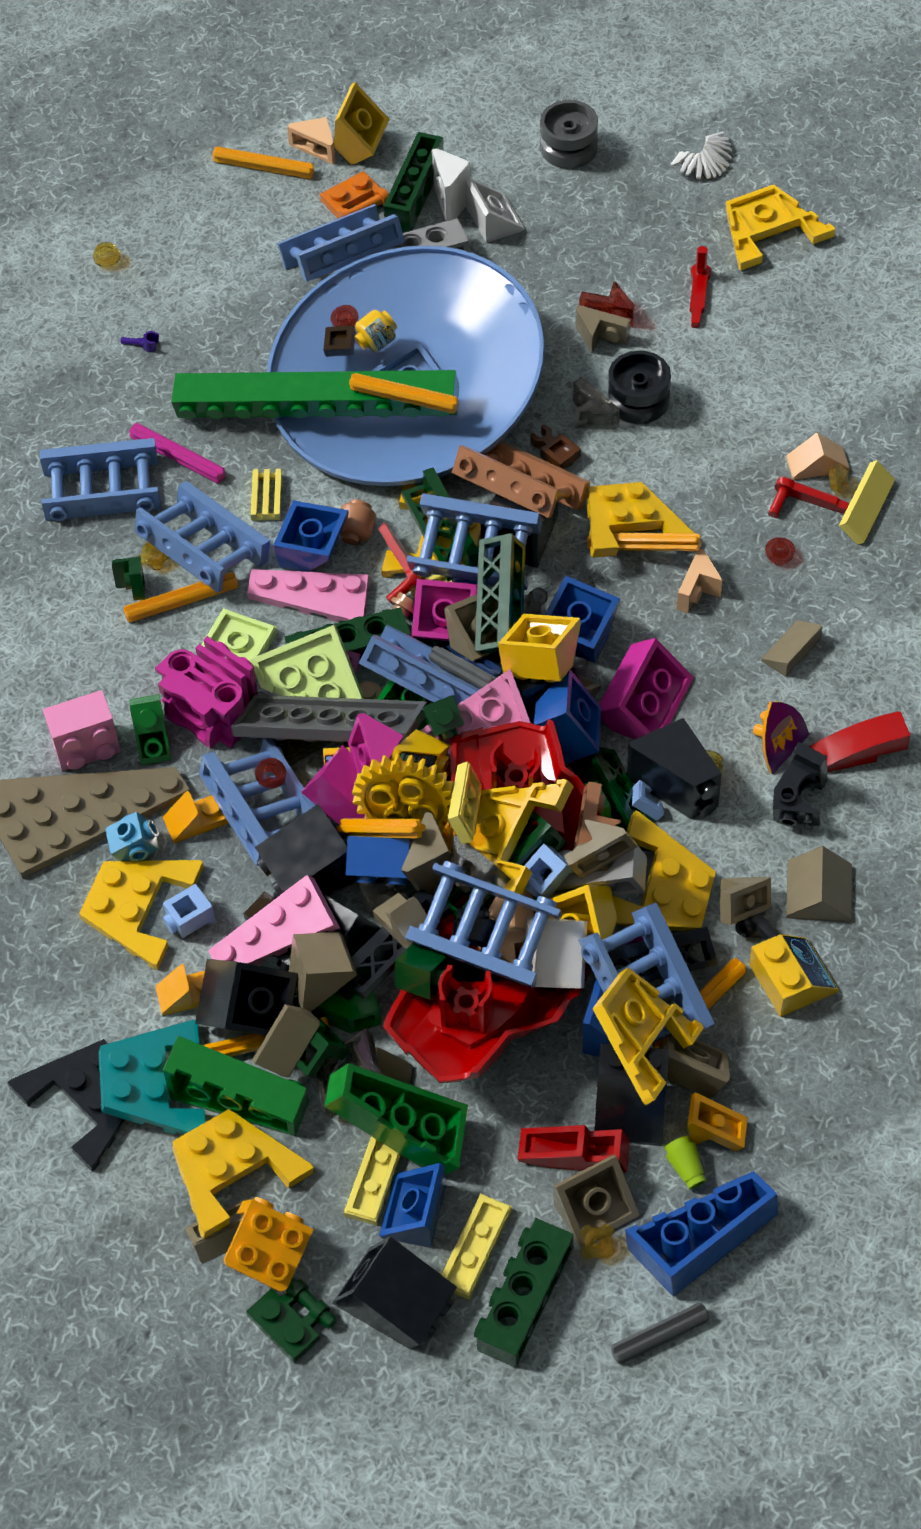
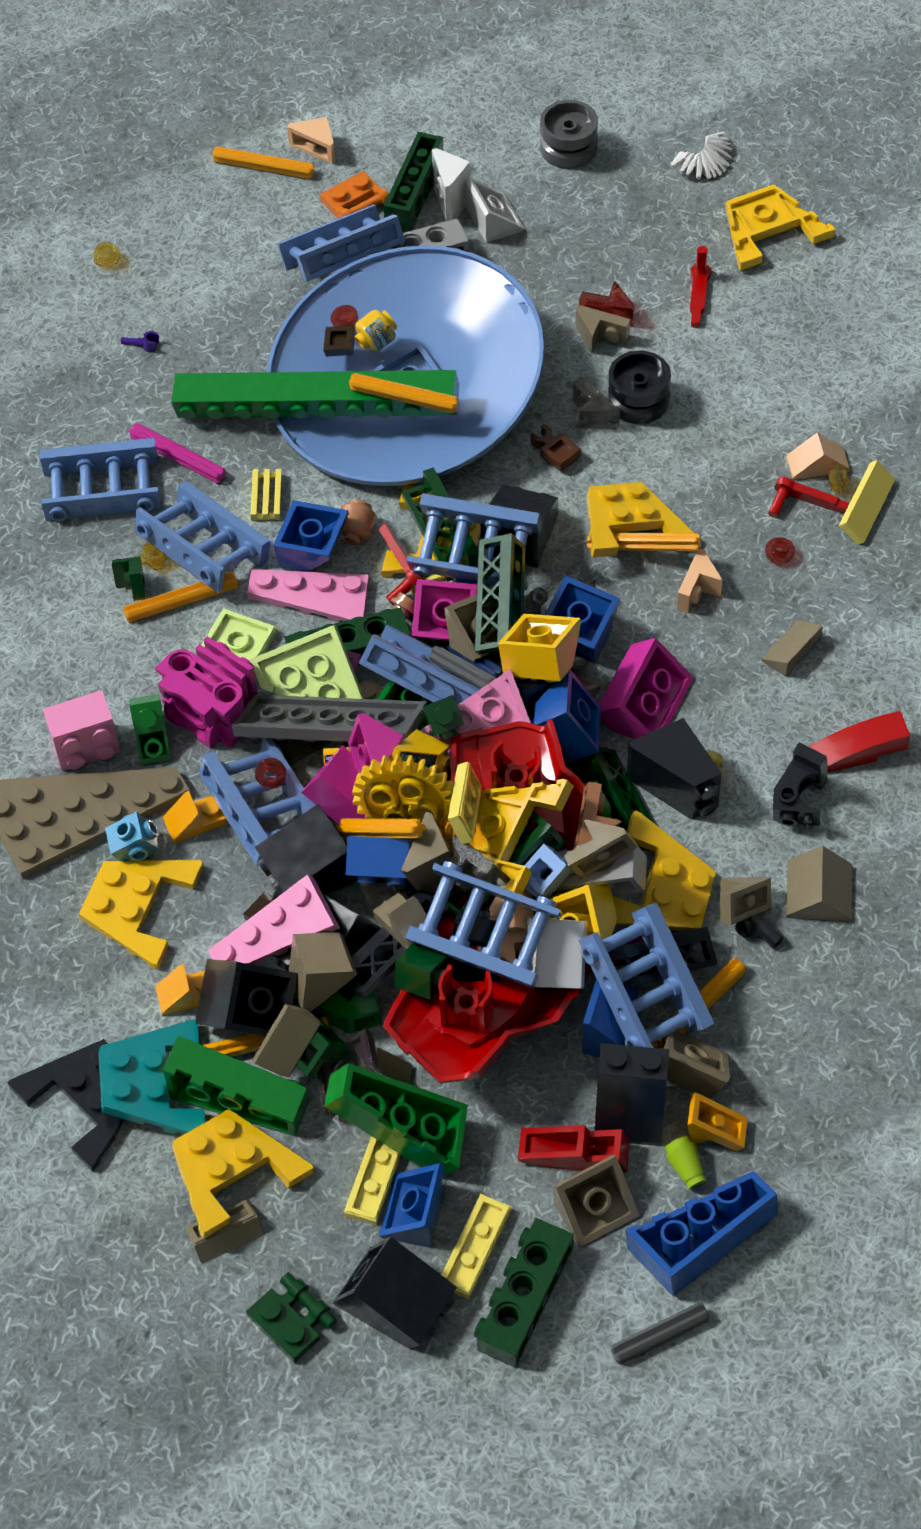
light blue brick [162,884,216,939] -> none
light orange bracket [224,1197,314,1292] -> none
yellow slope [334,82,389,165] -> none
nougat fence [452,441,591,518] -> none
clear yellow plate [580,1224,615,1260] -> none
yellow wing [592,967,704,1105] -> none
light blue tile [632,780,664,821] -> none
yellow slope [749,934,839,1017] -> none
dark purple shield [753,701,810,775] -> none

